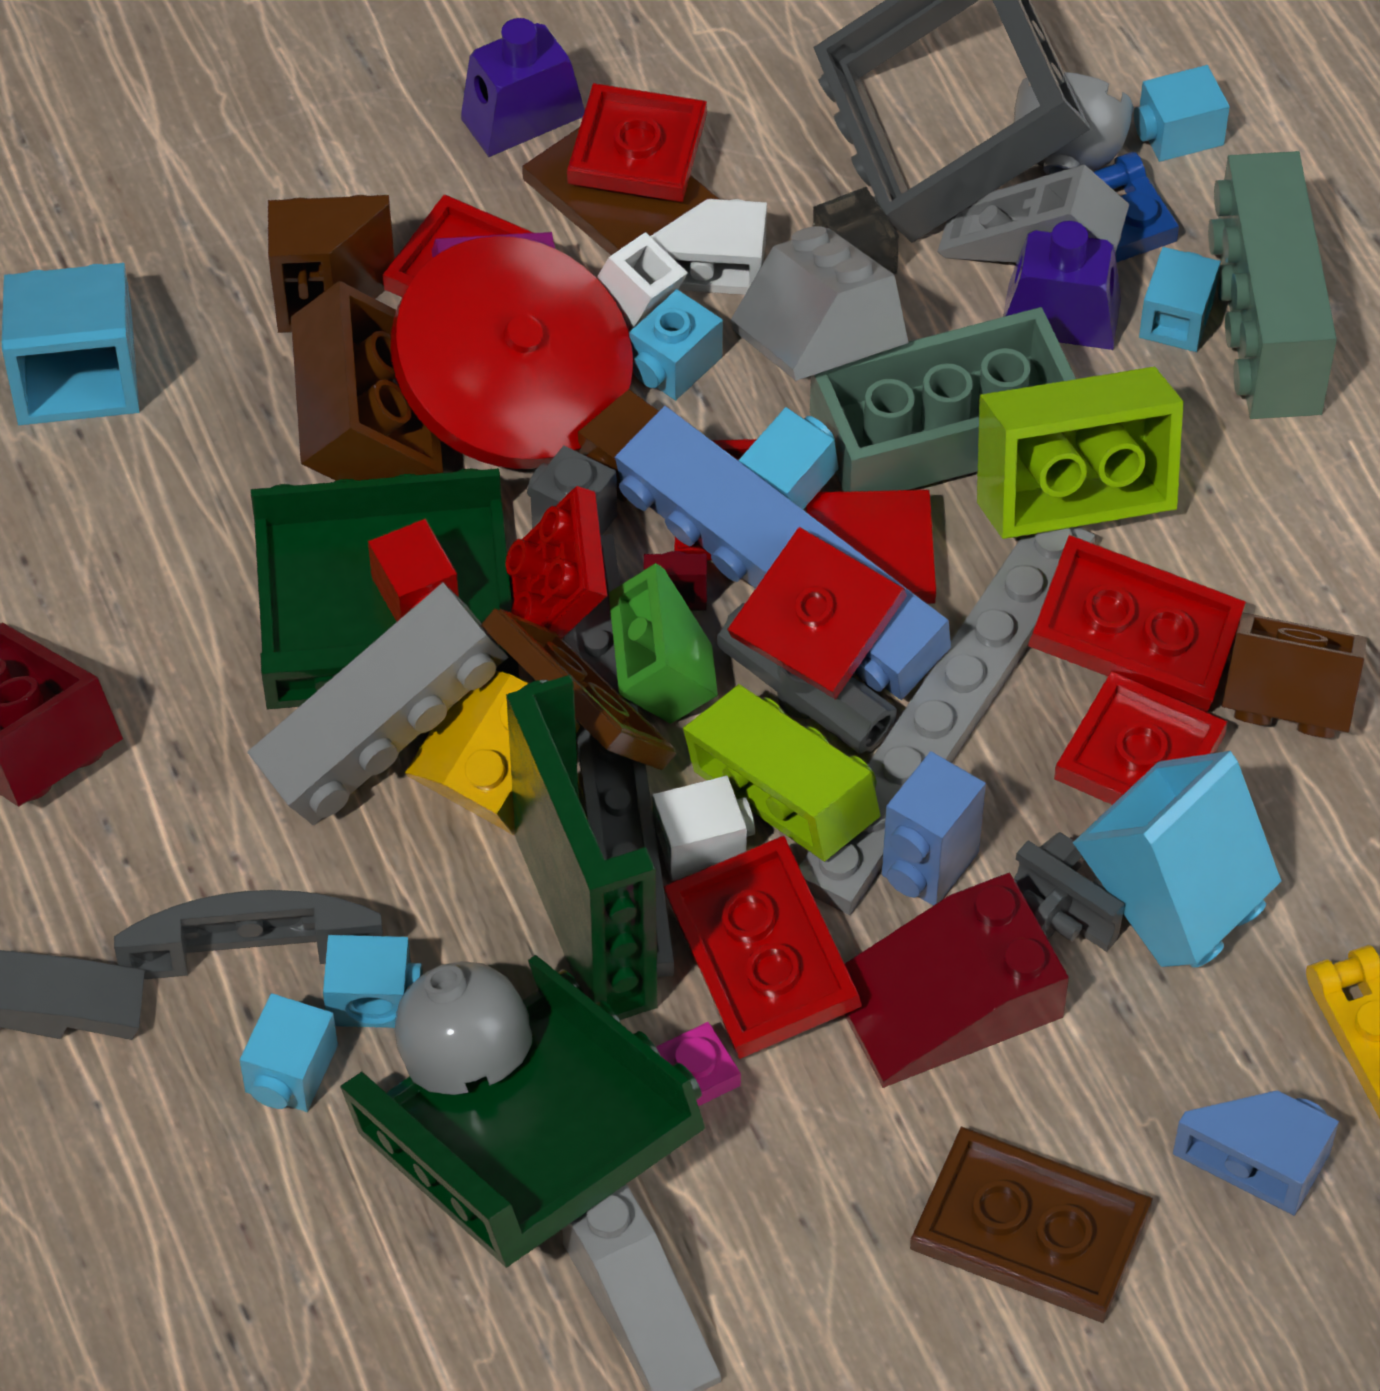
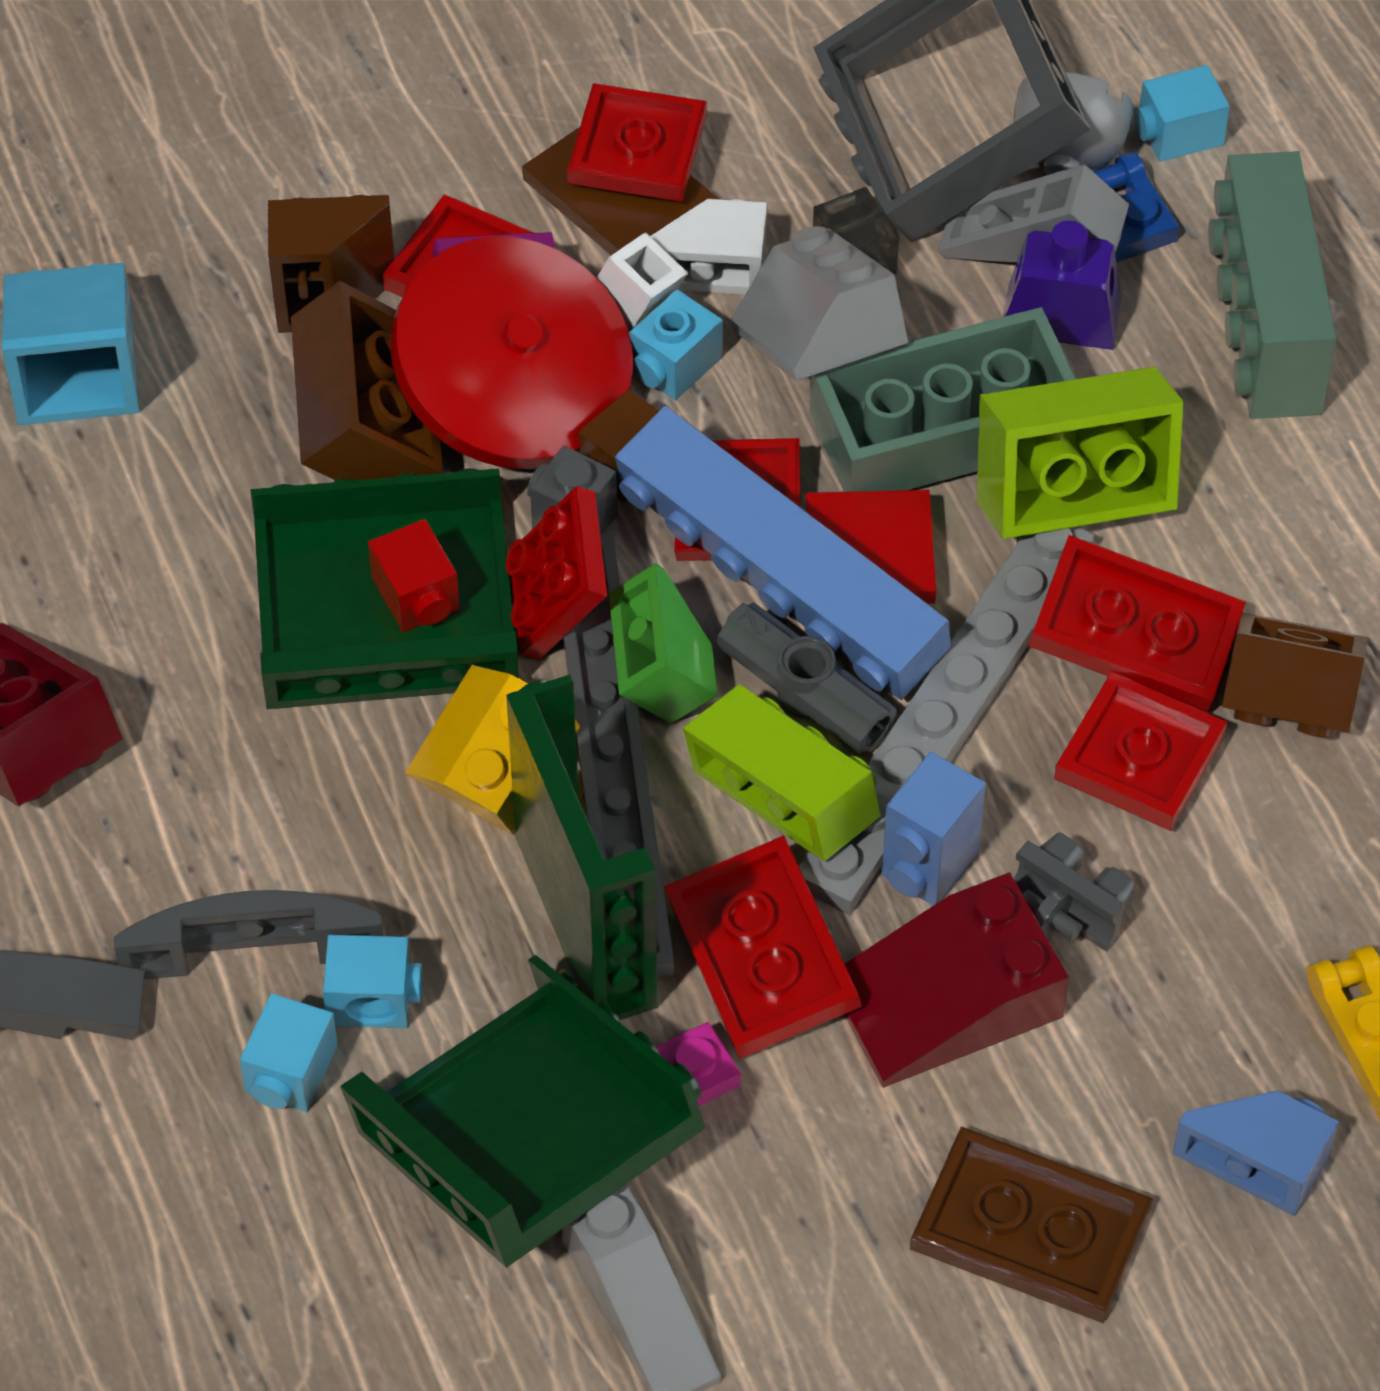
light grey brick [247,583,509,826] -> none
light grey cylinder [395,961,533,1095] -> none
dark purple torso [461,18,585,157] -> none
reddish brown tile [481,609,677,771] -> none
dark red plate [644,551,707,611] -> none
white brick [653,775,755,882] -> none
red plate [727,527,907,700] -> none
medium azure brick [739,407,839,509] -> none
medium azure slope [1073,751,1281,968] -> none
medium azure brick [1139,247,1221,352] -> none

